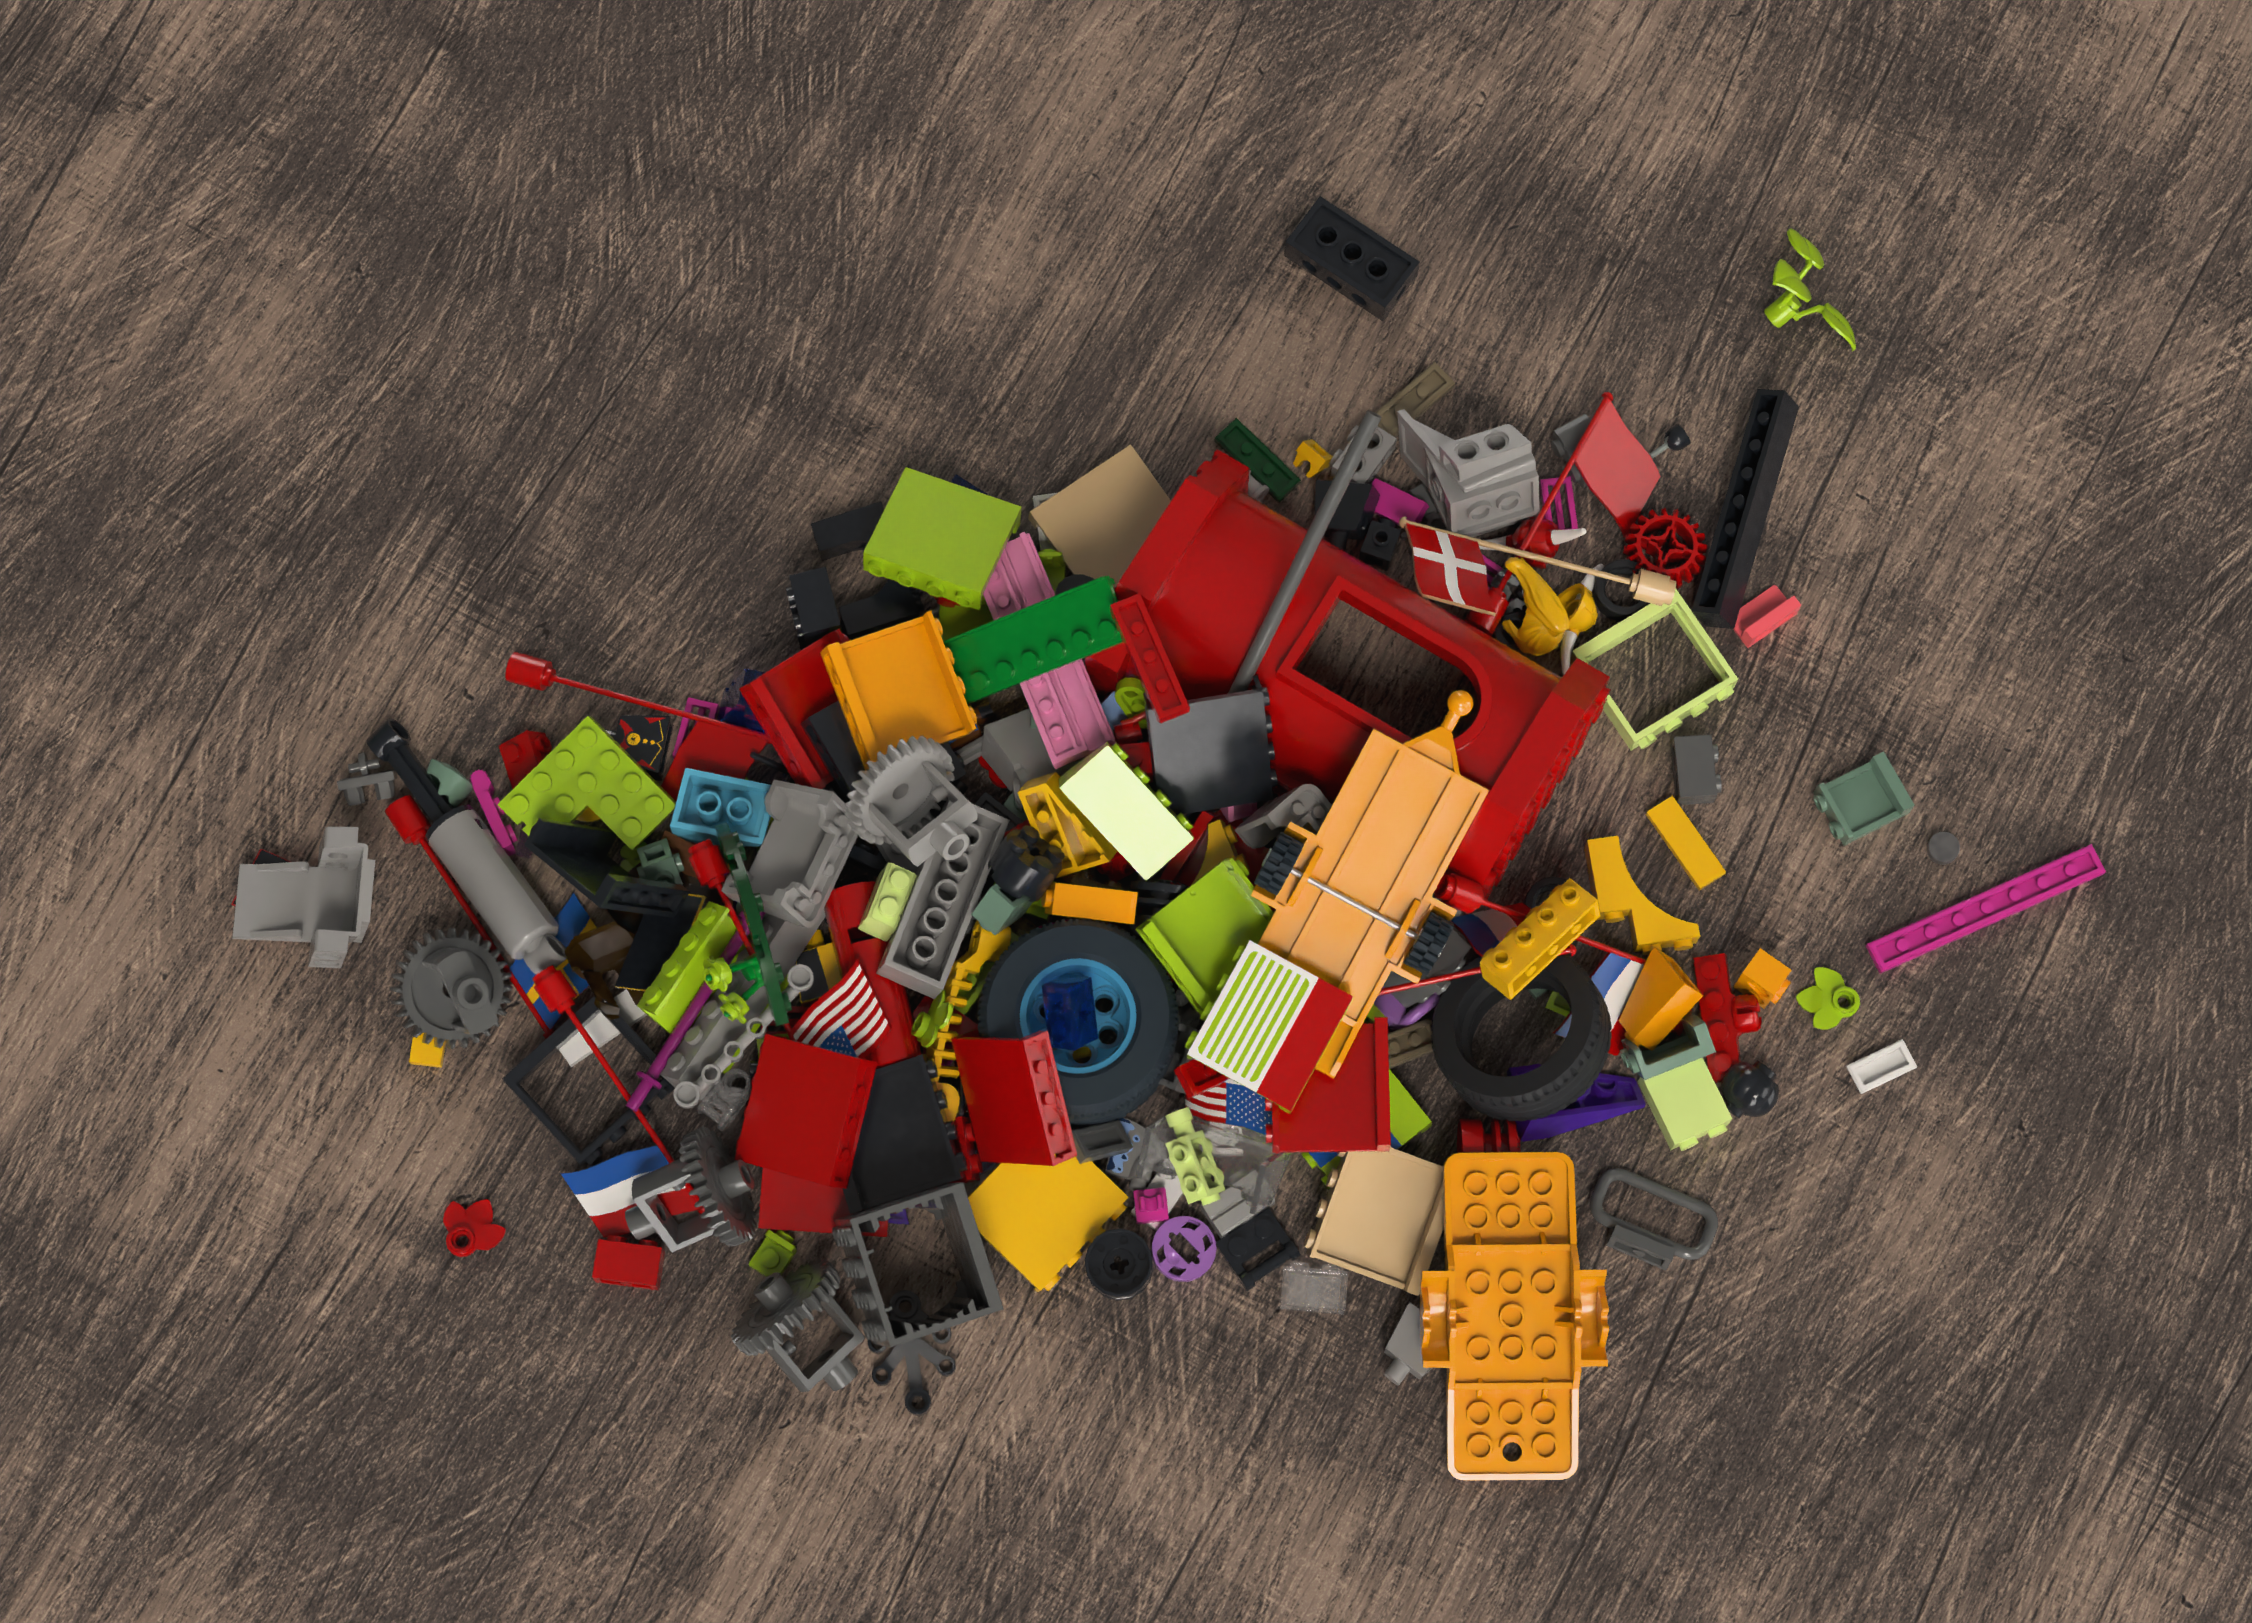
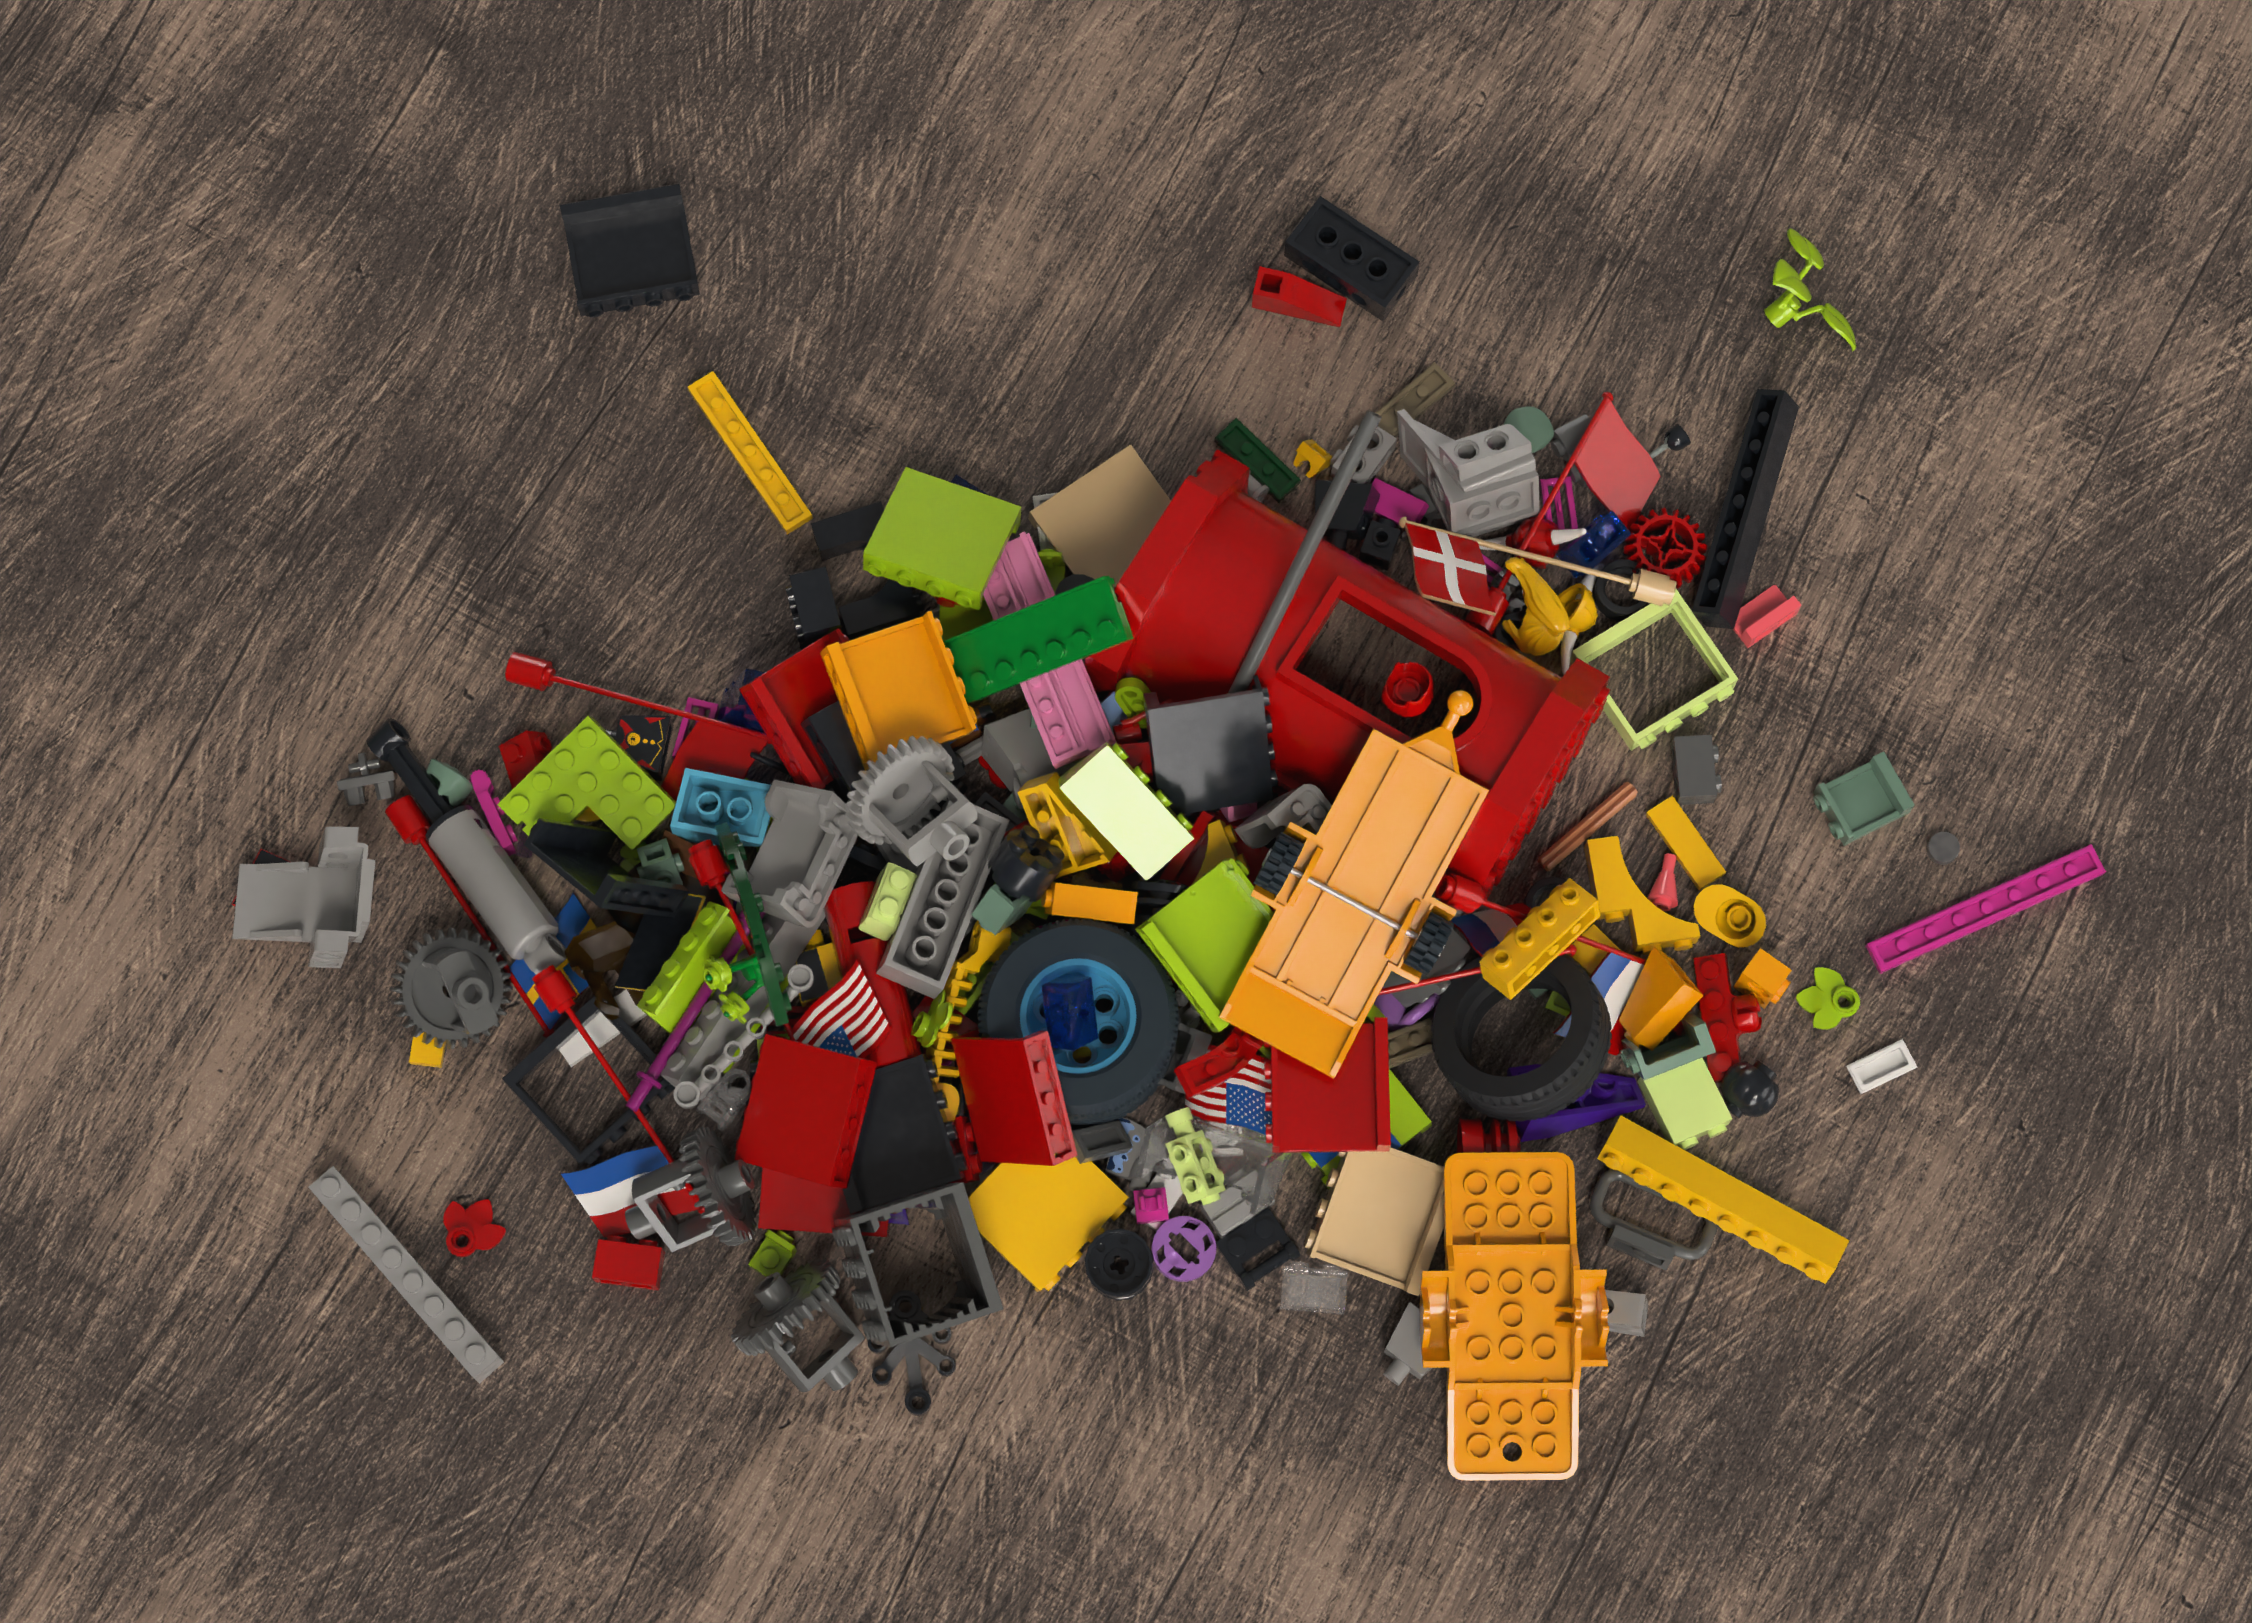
red gear [1110,593,1190,724] -> none
panel [1185,940,1353,1114] -> none
none -> light grey brick [308,1166,504,1384]
none -> black panel [560,184,700,317]
none -> yellow plate [688,371,813,535]
none -> red slope [1252,266,1347,328]
none -> red hair [1381,662,1434,717]
none -> sand green hair [1504,406,1554,454]
none -> nougat axle [1538,782,1638,871]
none -> clear blue brick [1556,510,1631,577]
none -> yellow piece [1566,924,1620,976]
none -> yellow brick [1597,1116,1850,1284]
none -> light grey torso [1605,1290,1649,1337]
none -> coral cone [1647,853,1678,912]
none -> yellow piece [1694,884,1766,947]

